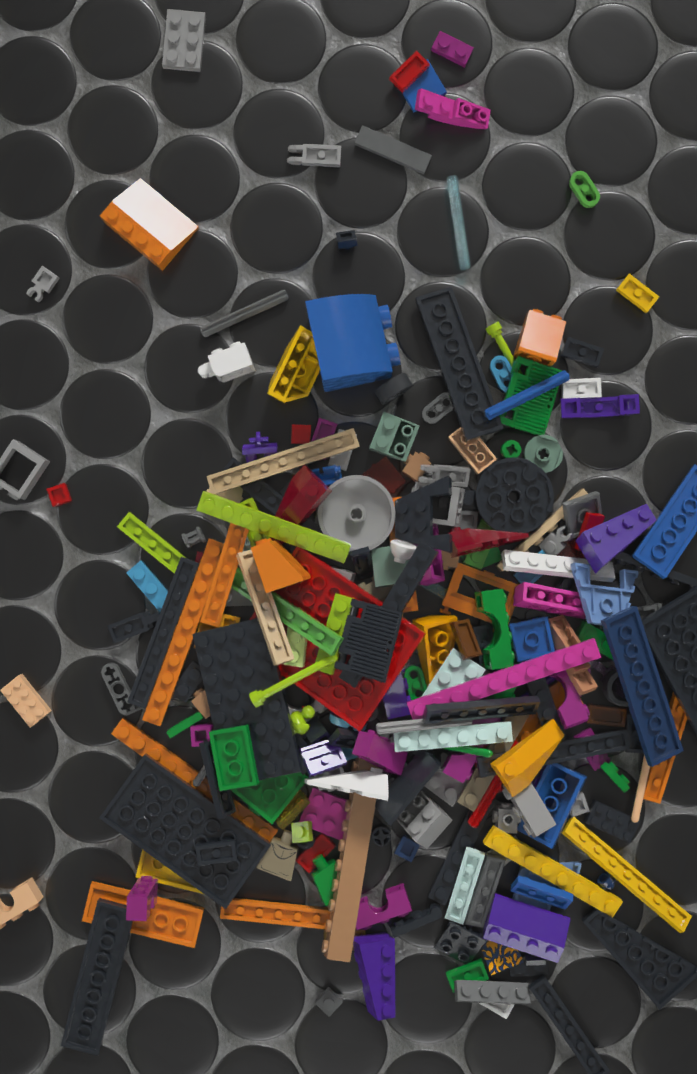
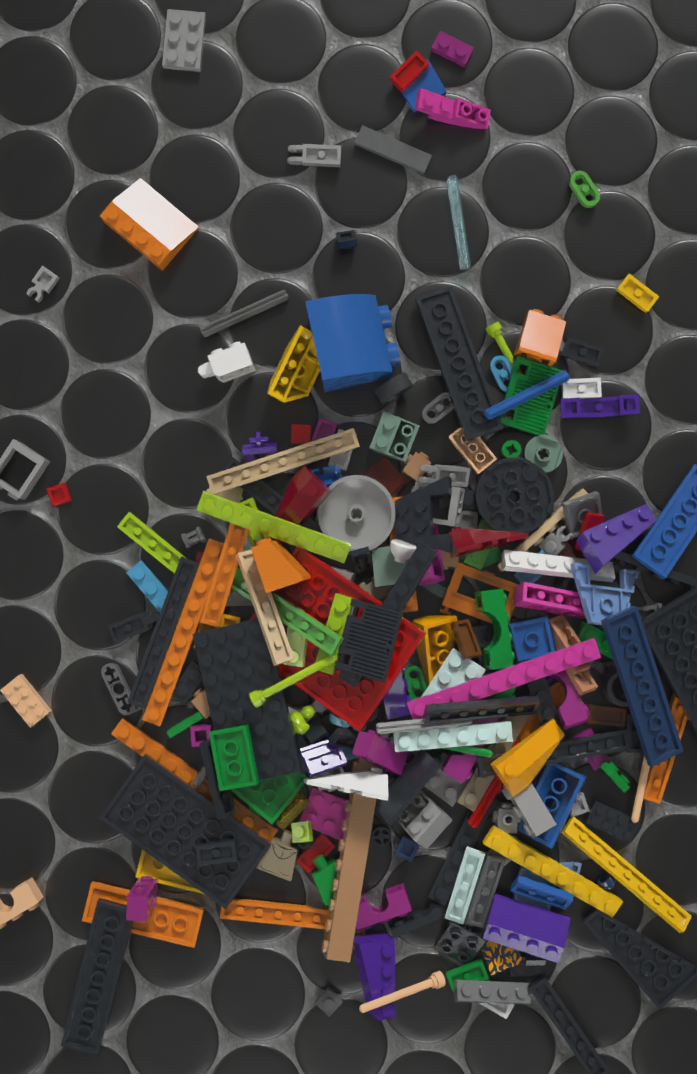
none -> light nougat piece [359,971,445,1013]

